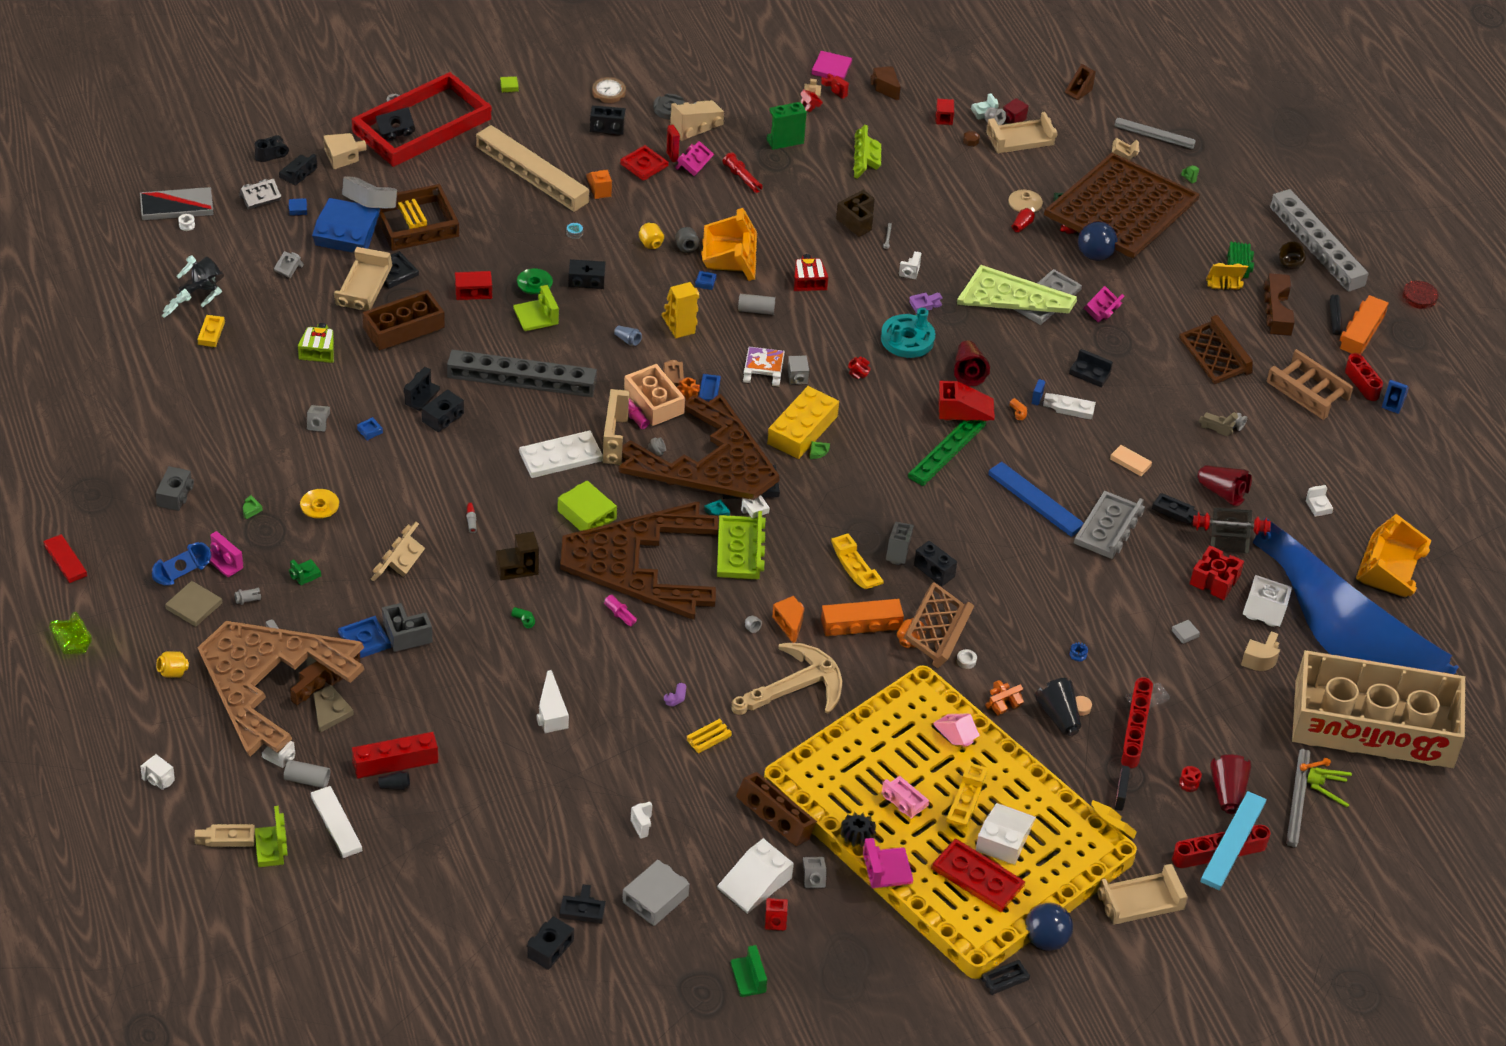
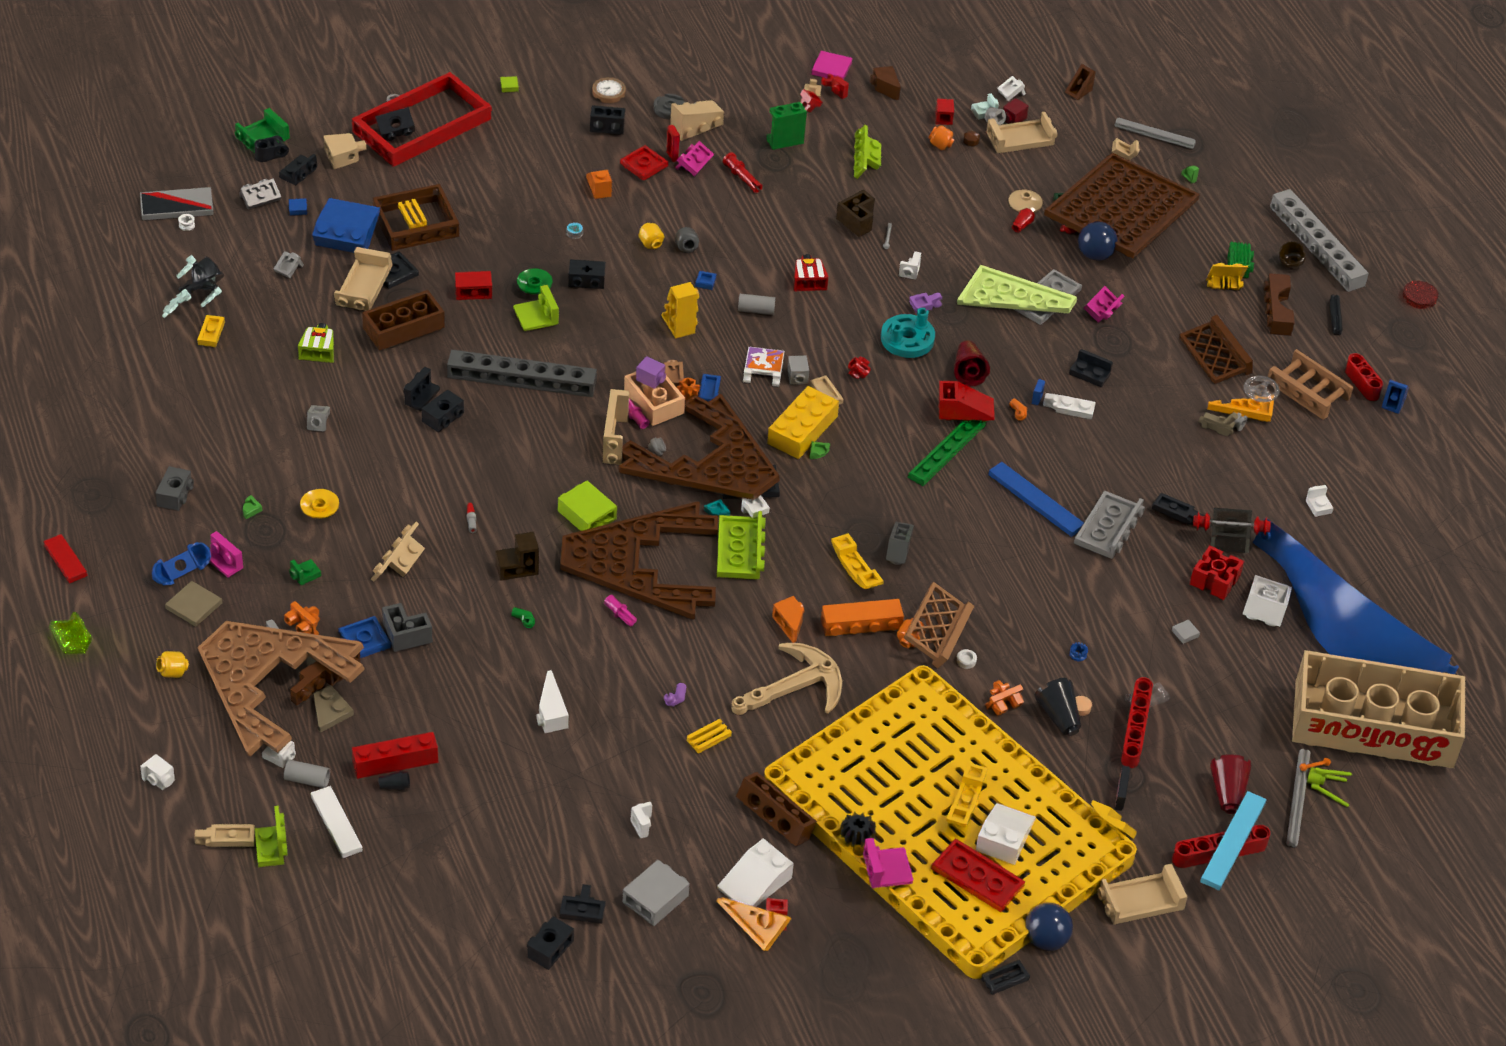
light grey pin [235,588,261,605] -> none
light grey beam [342,176,397,208] -> none
blue tile [357,417,383,440] -> none
tan brick [476,125,589,212] -> none
white plate [519,431,603,478] -> none
sand blue cone [614,325,642,346] -> none
light orange windscreen [701,208,757,281] -> none
green panel [730,945,767,997] -> none
light grey hinge [745,615,762,633] -> none
light grey bracket [803,857,826,888] -> none
bright pink bracket [881,776,929,818] -> none
black brick [914,541,957,586] -> none
bright pink slope [933,714,980,747] -> none
light nougat tile [1110,445,1152,476] -> none
red wheel [1179,766,1202,792] -> none
dark red cone [1197,465,1252,506] -> none
tan brick [1241,631,1280,671] -> none
orange brick [1340,295,1389,355] -> none
light orange windscreen [1356,514,1431,597] -> none
none -> green panel [235,108,290,153]
none -> orange hips [284,601,320,635]
none -> medium lavender brick [636,356,666,389]
none -> light orange wing [716,897,791,951]
none -> tan tile [810,376,843,404]
none -> orange head [928,125,954,150]
none -> white bracket [997,76,1026,101]
none -> light orange wing [1207,396,1274,422]
none -> clear piece [1243,376,1280,402]

